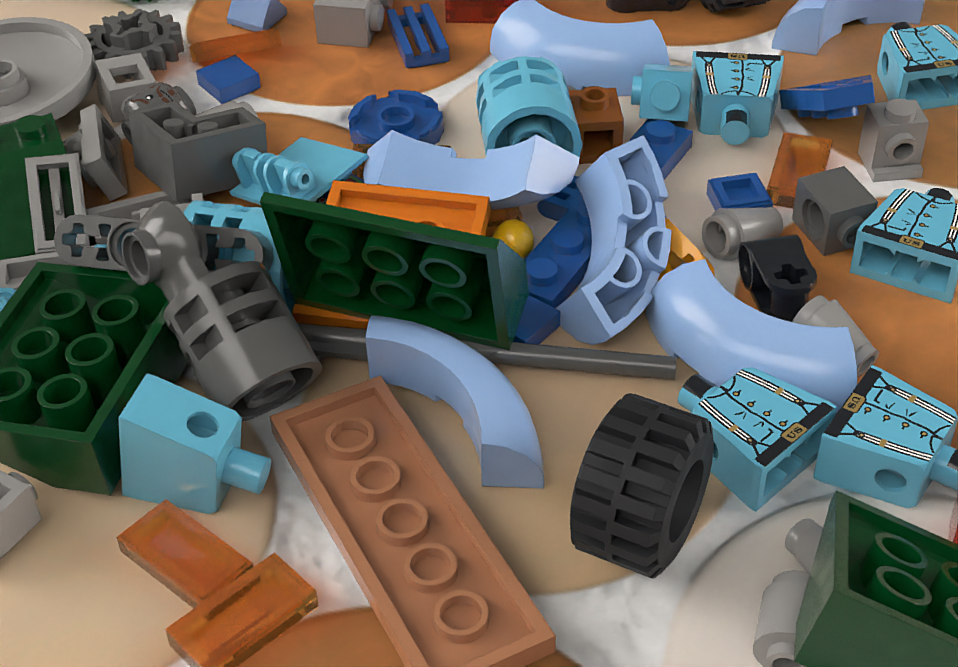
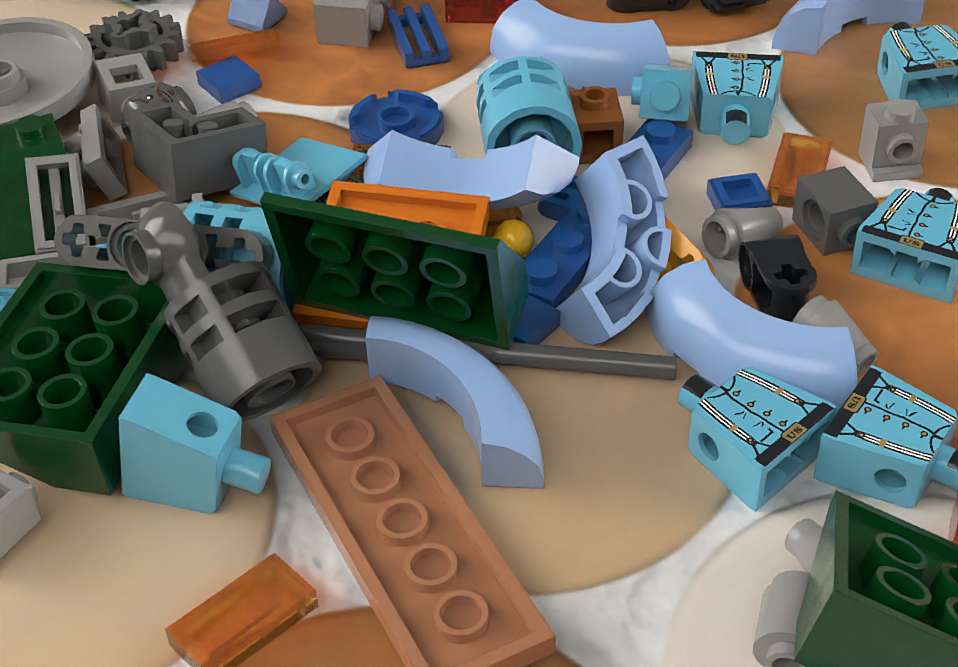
clear orange tile [116,499,256,619] -> none
black tyre [570,393,714,579] -> none
blue wing [779,75,875,119] -> none

